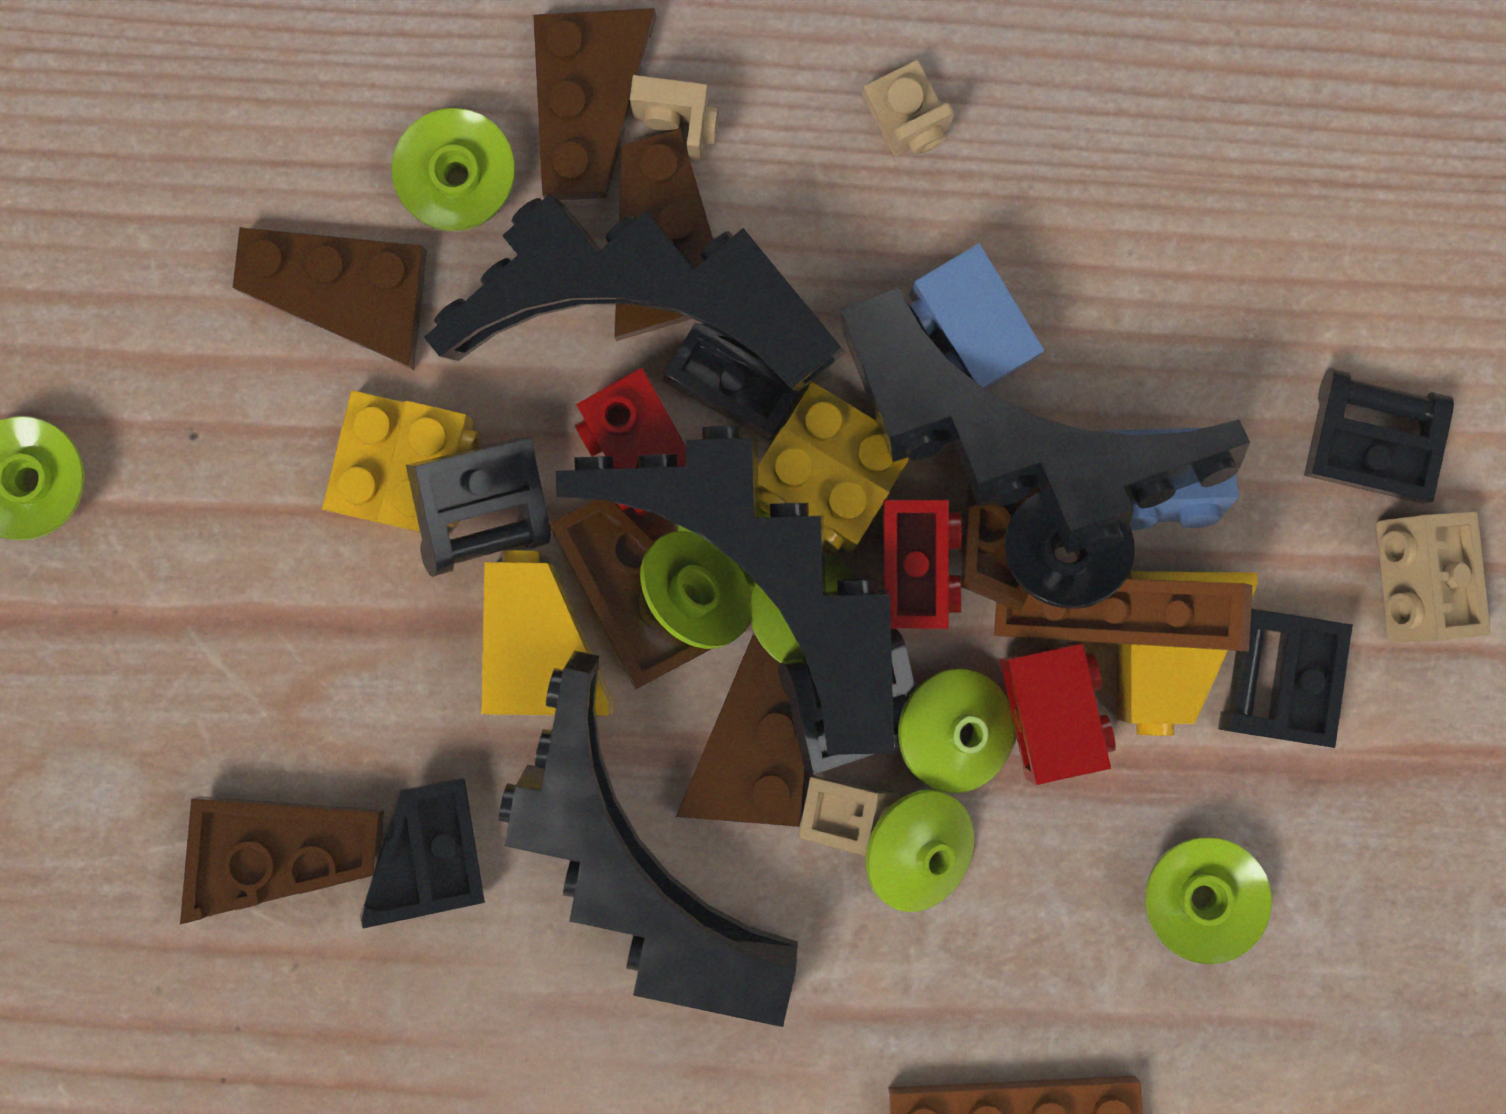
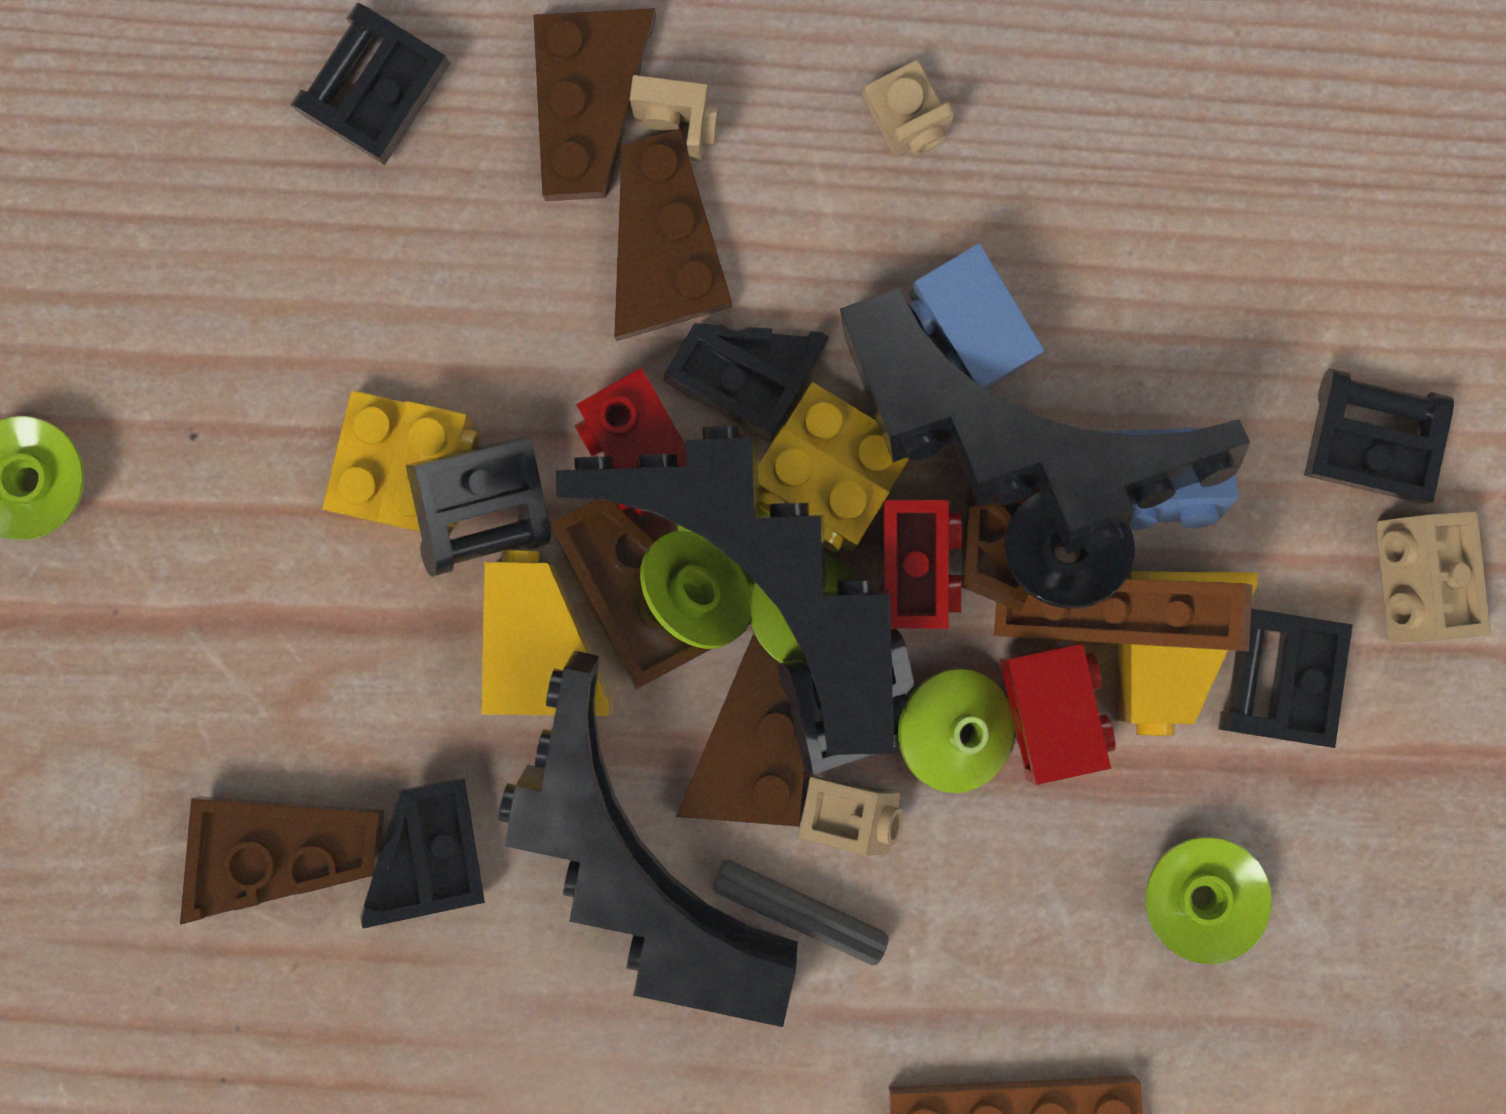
reddish brown wing [233,227,427,370] -> none
lime dish [391,108,516,231] -> none
black arch [424,194,846,392] -> none
lime dish [865,790,974,912] -> none
none -> black plate [291,3,450,165]
none -> dark grey axle [713,860,889,965]

